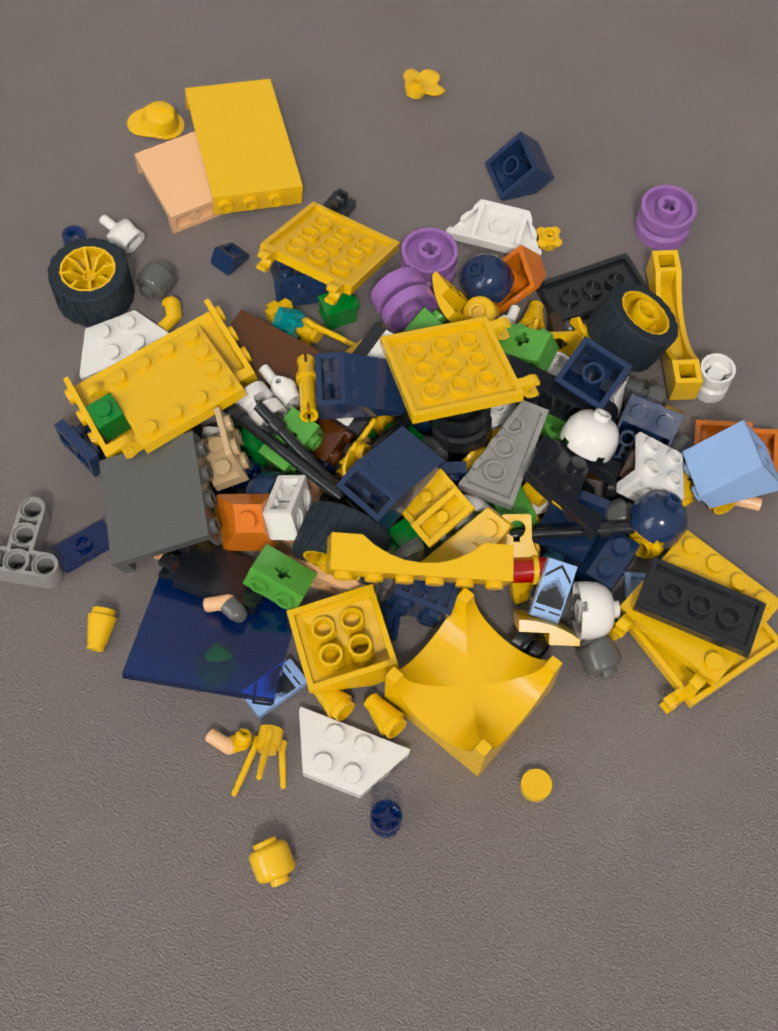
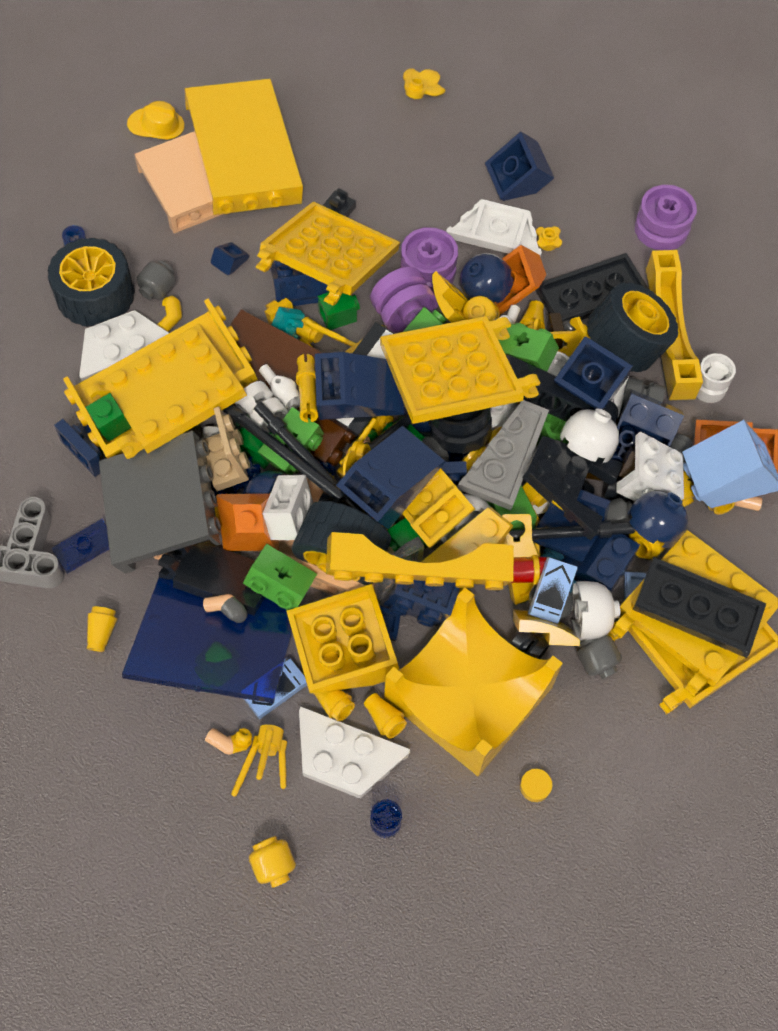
white piece [99,215,145,254] -> none

